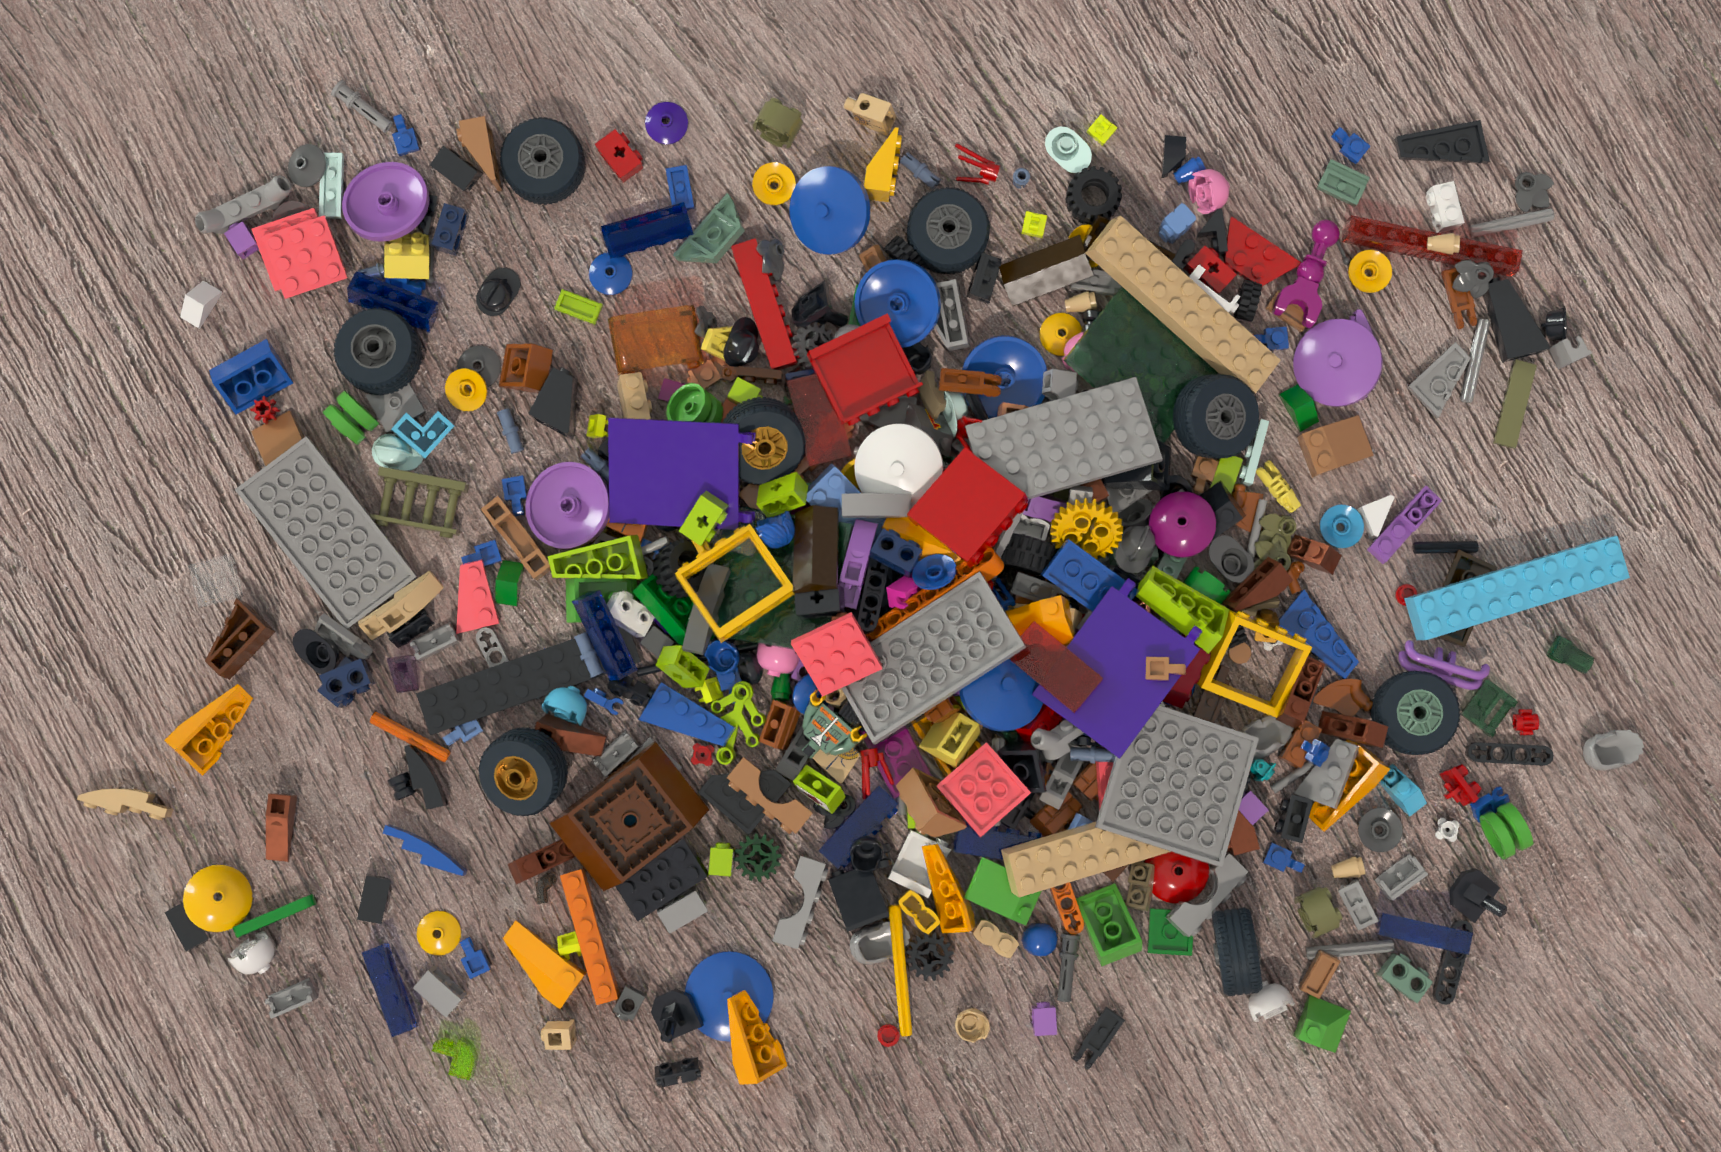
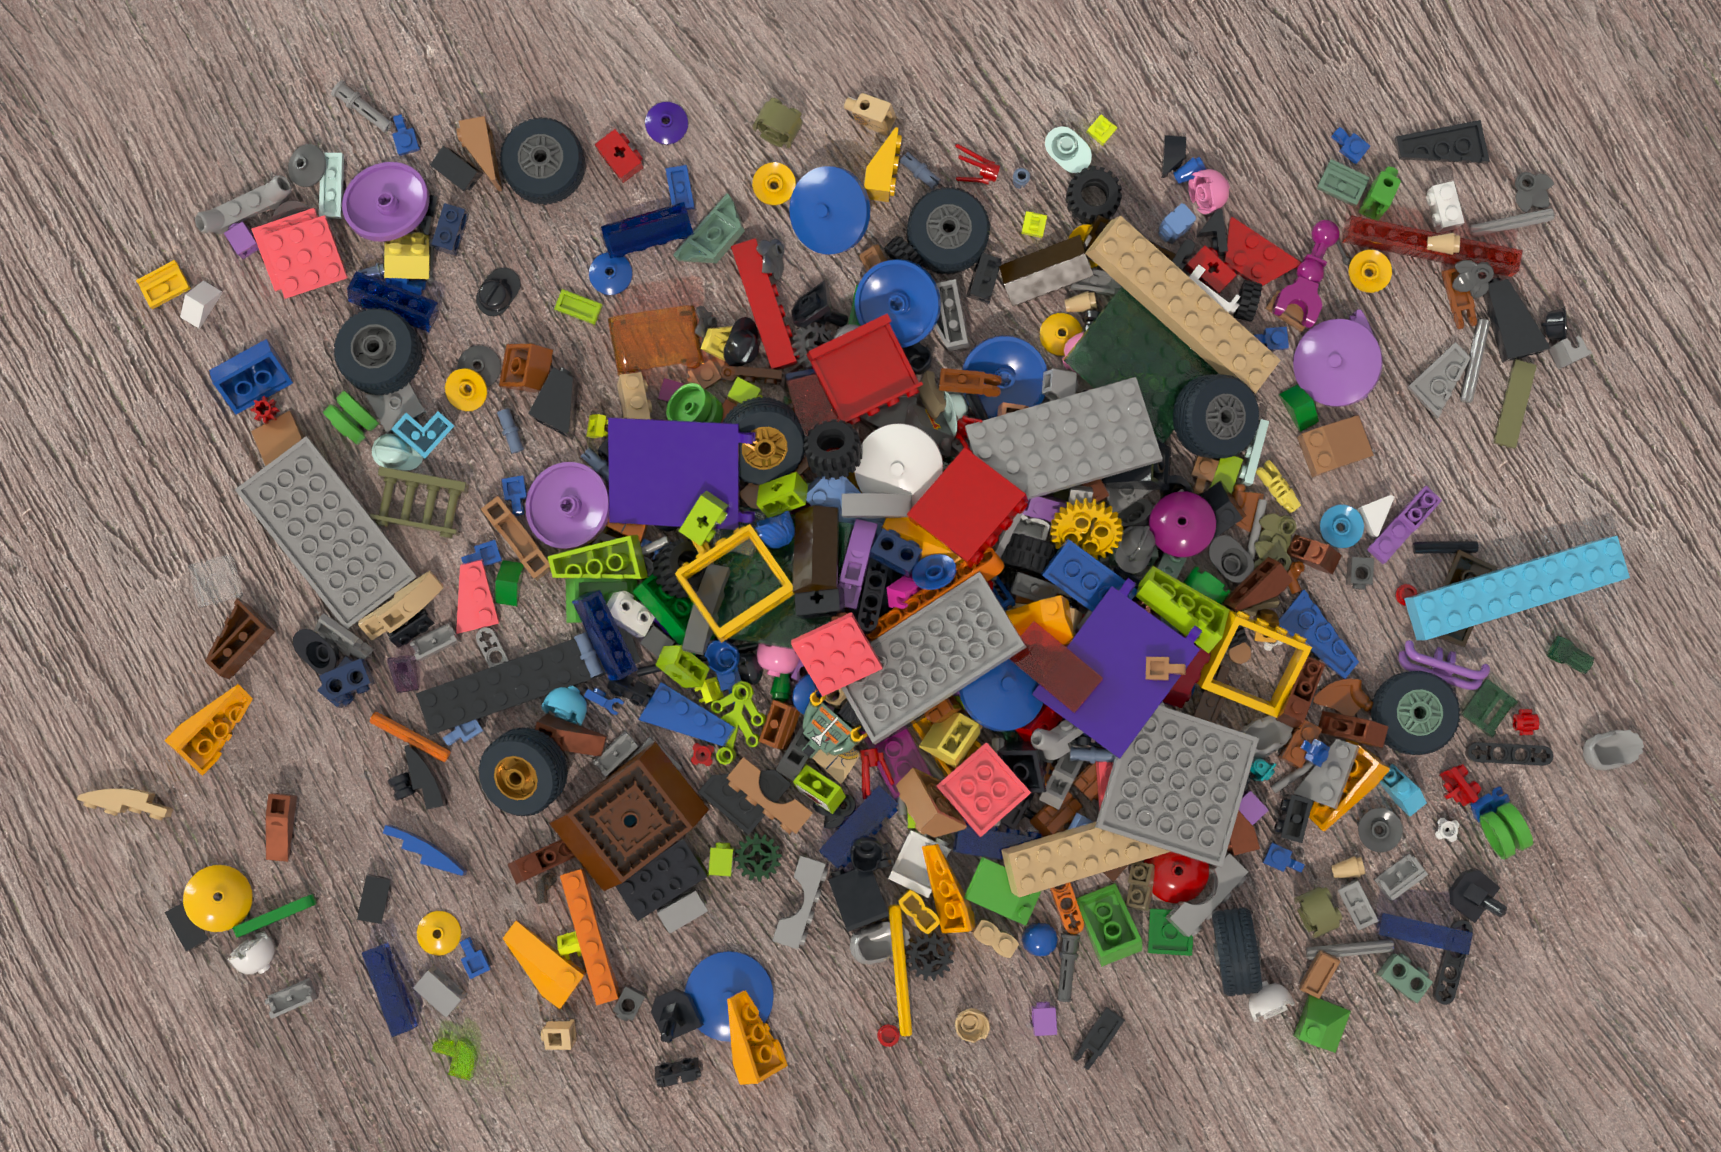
none -> yellow plate [136,260,191,309]
none -> black tyre [804,419,862,480]
none -> dark grey brick [1346,557,1374,590]
none -> bright green torso [1358,166,1401,222]

